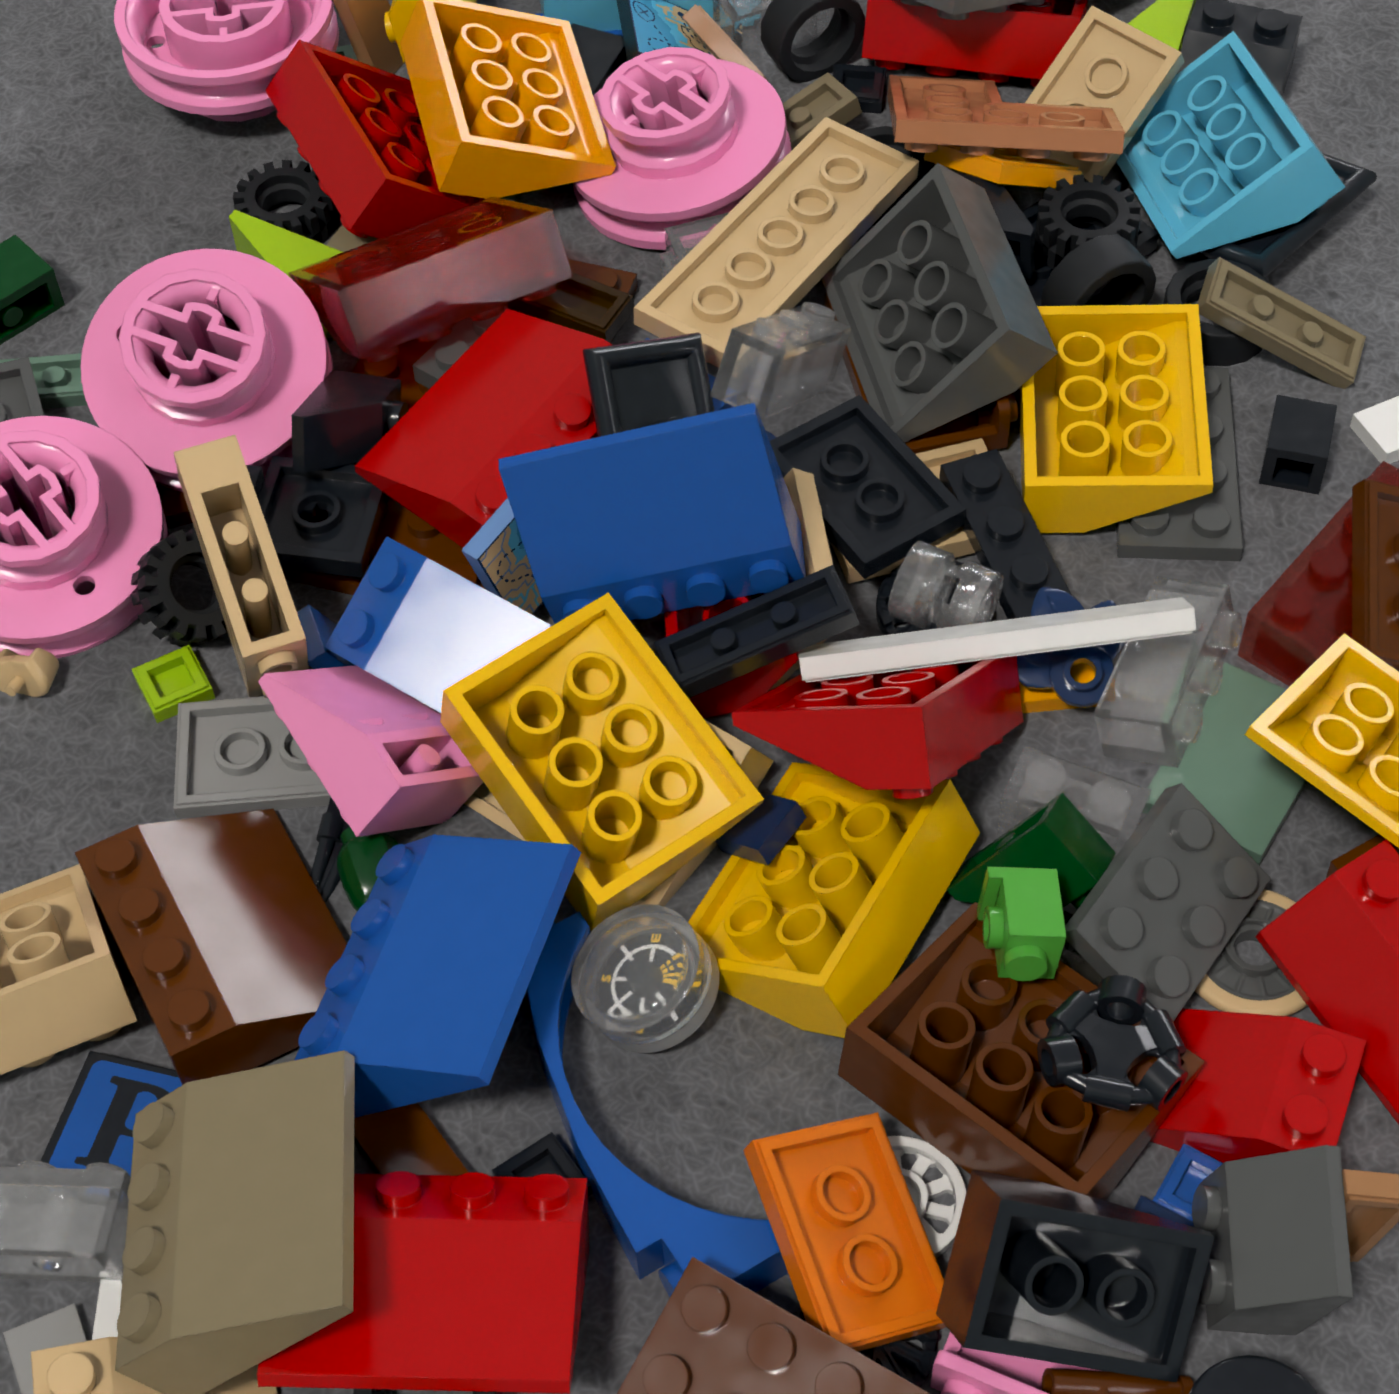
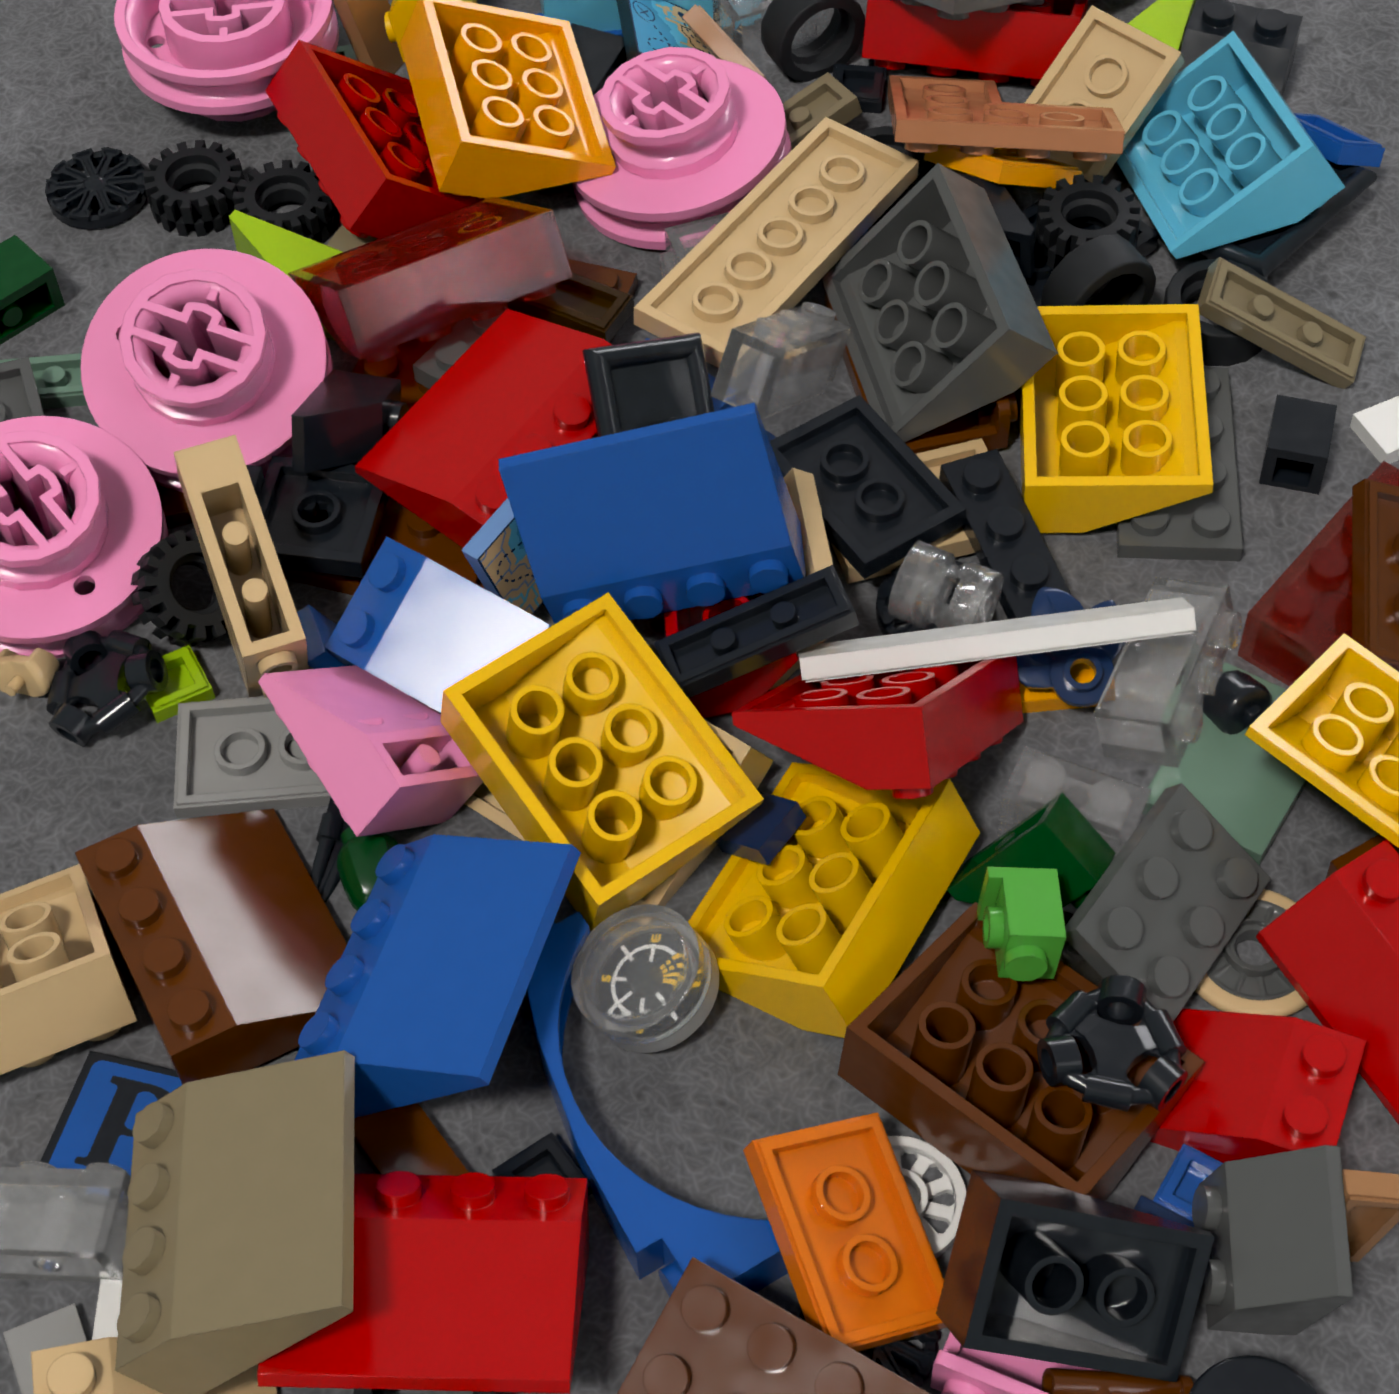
none -> black wheel [45,147,148,229]
none -> black piece [46,630,168,747]
none -> black tyre [143,140,245,237]
none -> black piece [1200,670,1273,735]
none -> blue tile [1294,113,1385,167]

